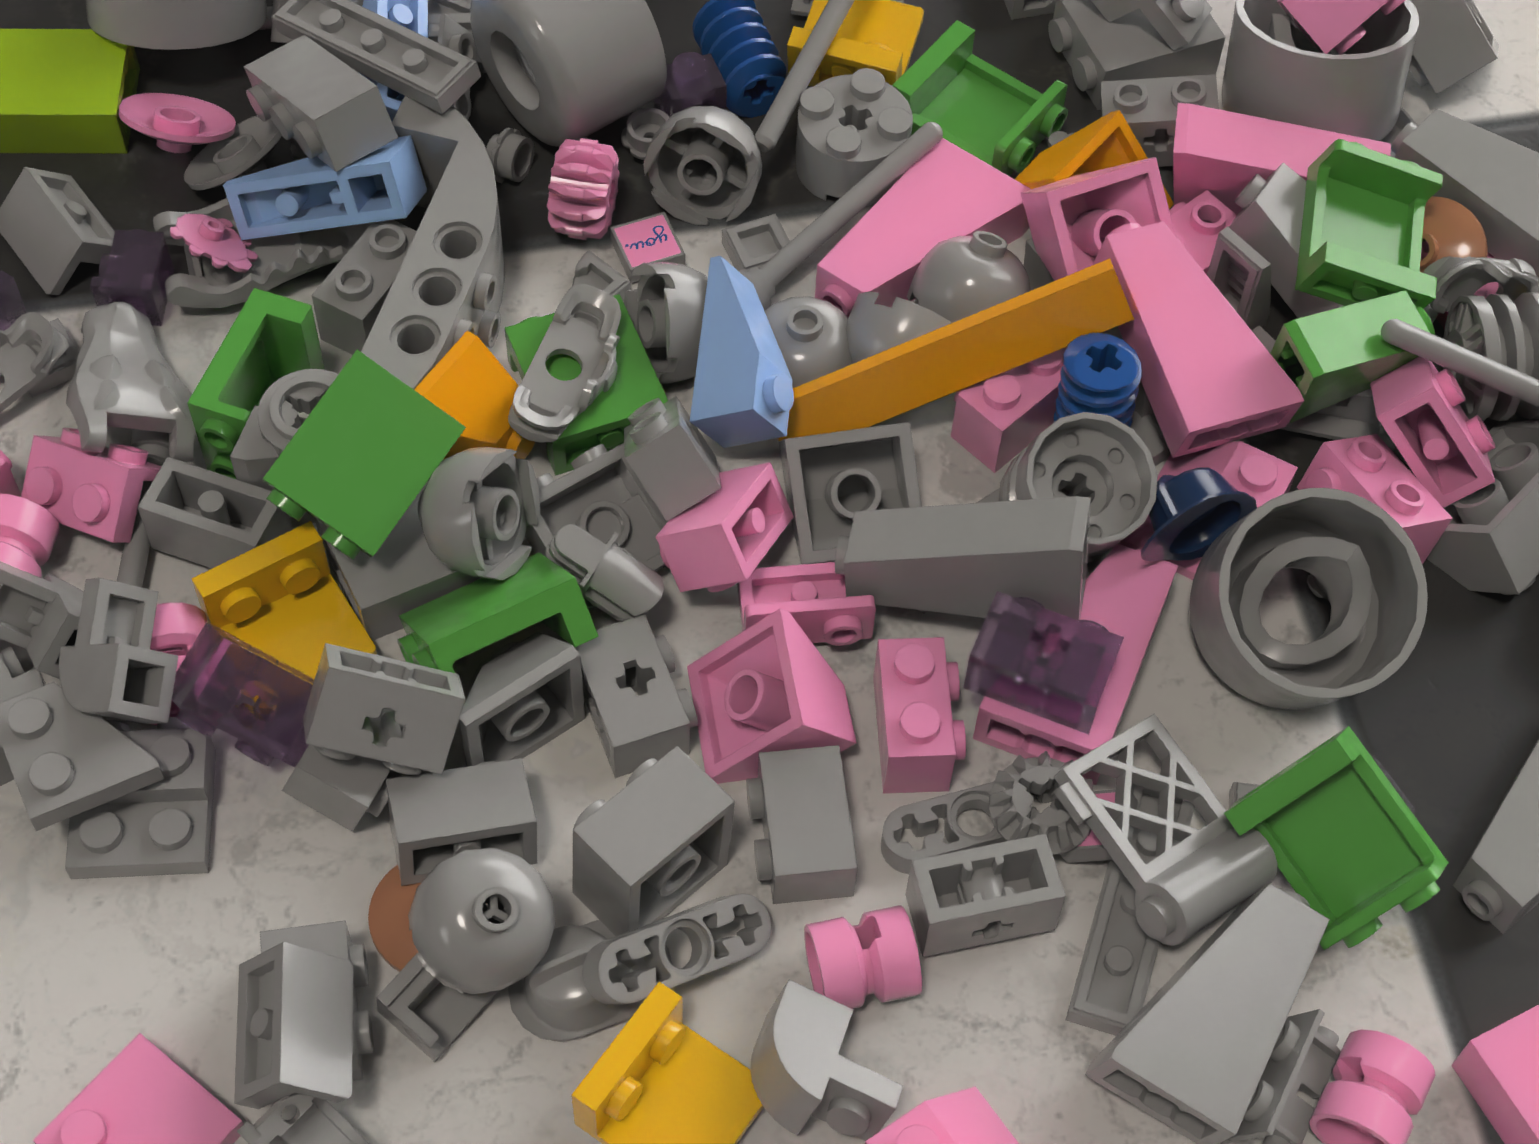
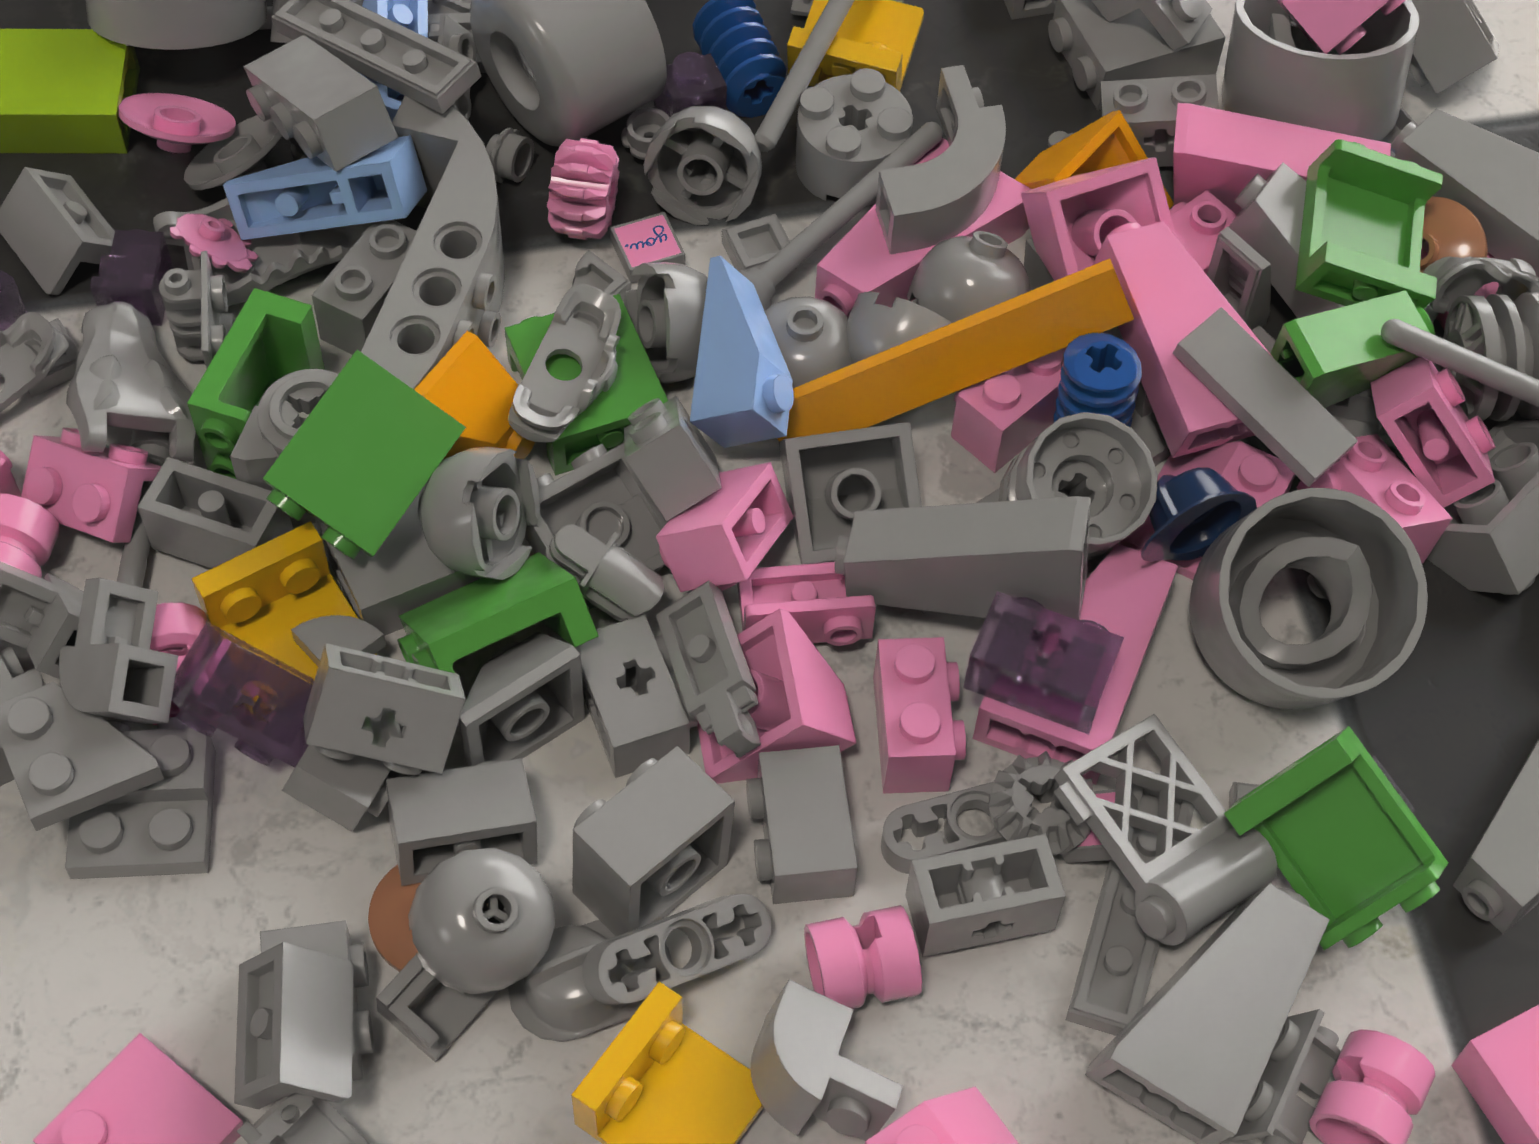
bright green panel [892,20,1068,176] -> none
none -> light grey hinge [159,251,235,369]
none -> light grey tile [291,615,386,666]
none -> light grey hinge [656,581,761,758]
none -> light grey arch [875,65,1006,254]
none -> light grey tile [1173,307,1358,487]

